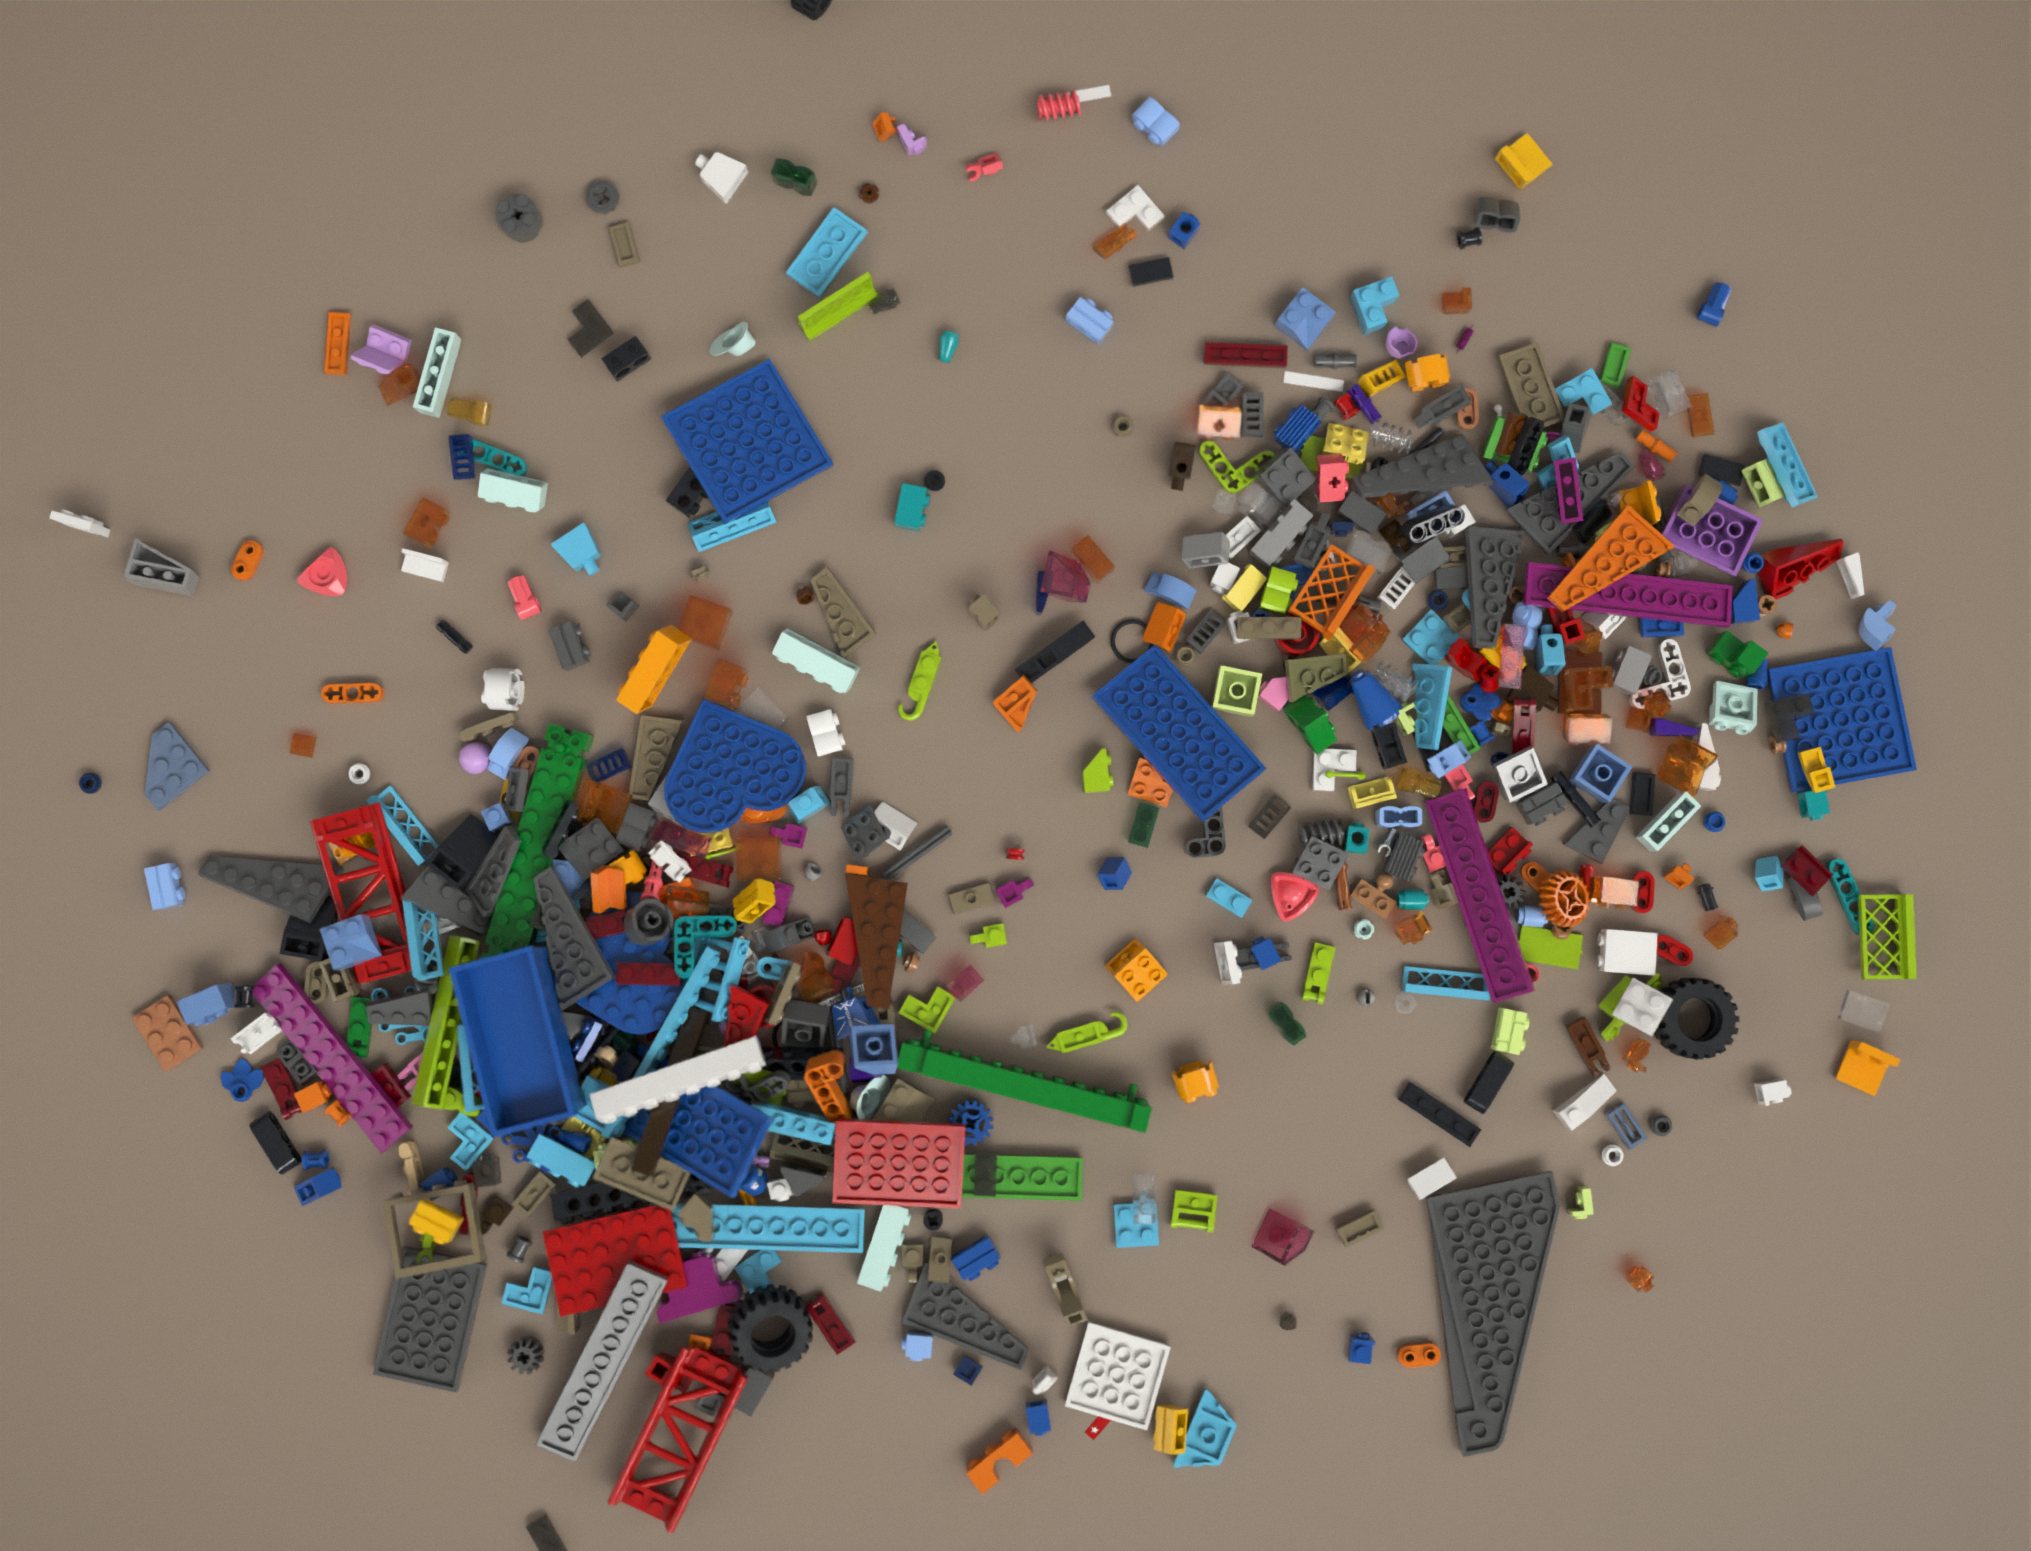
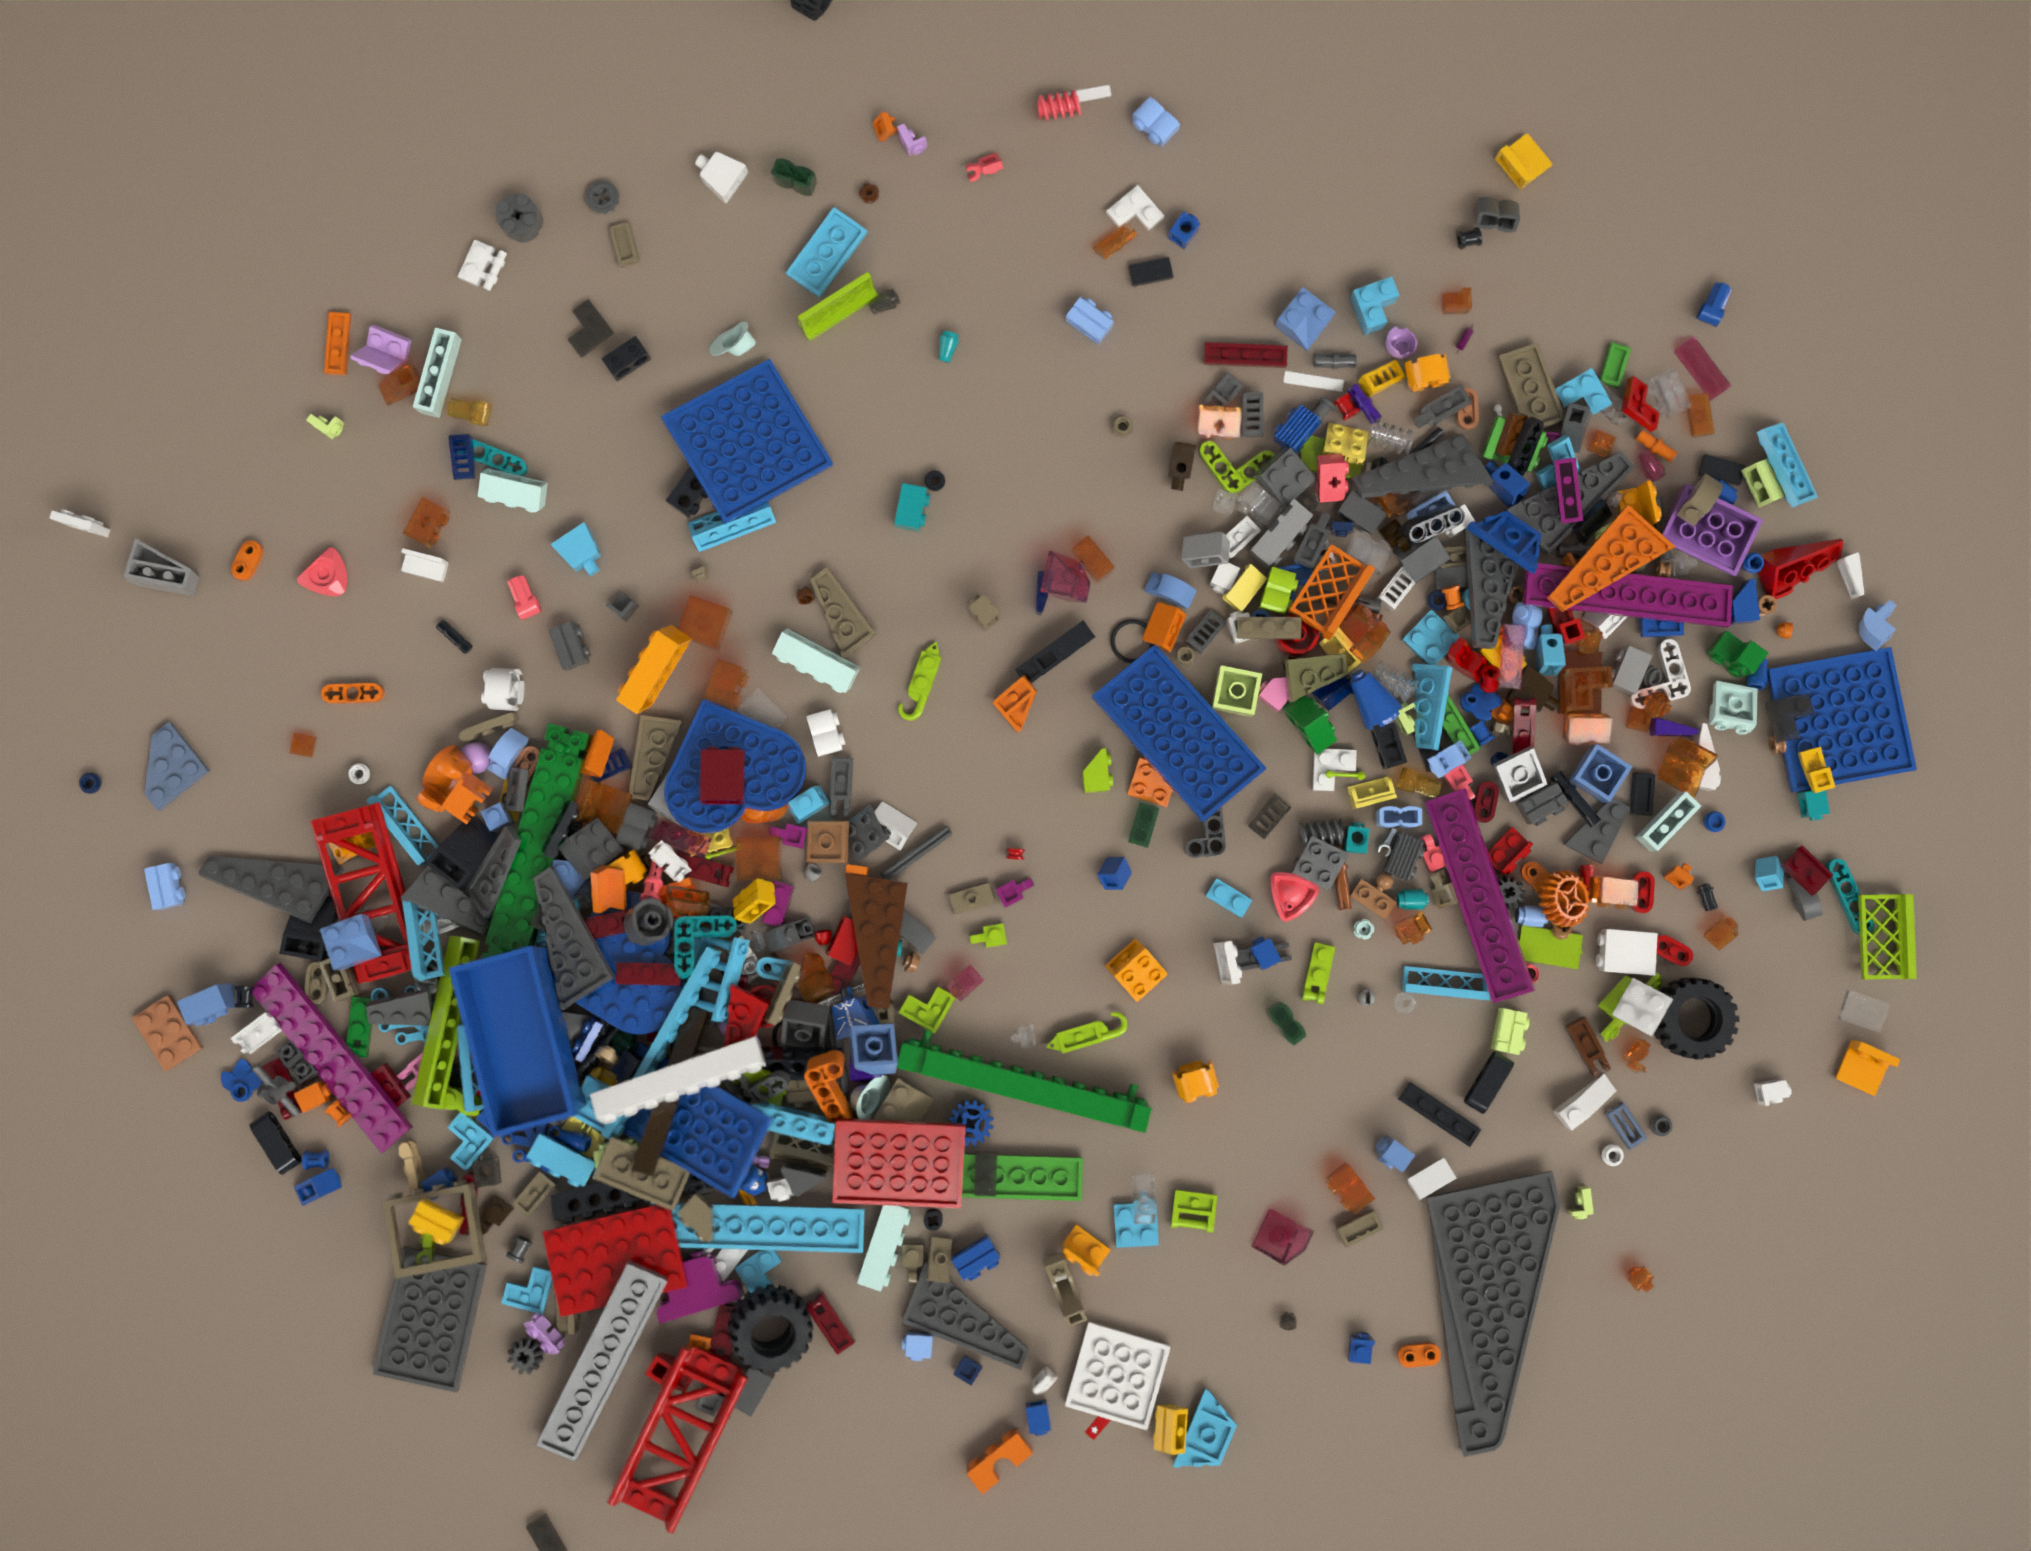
none -> dark grey bar [252,1064,300,1117]
none -> yellowish green bracket [306,414,344,440]
none -> orange piece [416,745,493,824]
none -> white plate [458,240,507,291]
none -> lavender hinge [523,1312,566,1355]
none -> orange panel [581,729,614,778]
none -> dark red brick [700,747,745,805]
none -> medium nougat plate [806,821,849,863]
none -> light orange bracket [1061,1224,1111,1276]
none -> clear orange brick [1326,1162,1375,1215]
none -> medium blue brick [1375,1135,1415,1173]
none -> orange bush [1441,584,1465,610]
none -> blue wing [1467,511,1542,574]
none -> clear orange tile [1588,430,1617,458]
none -> clear pink slope [1674,337,1731,400]

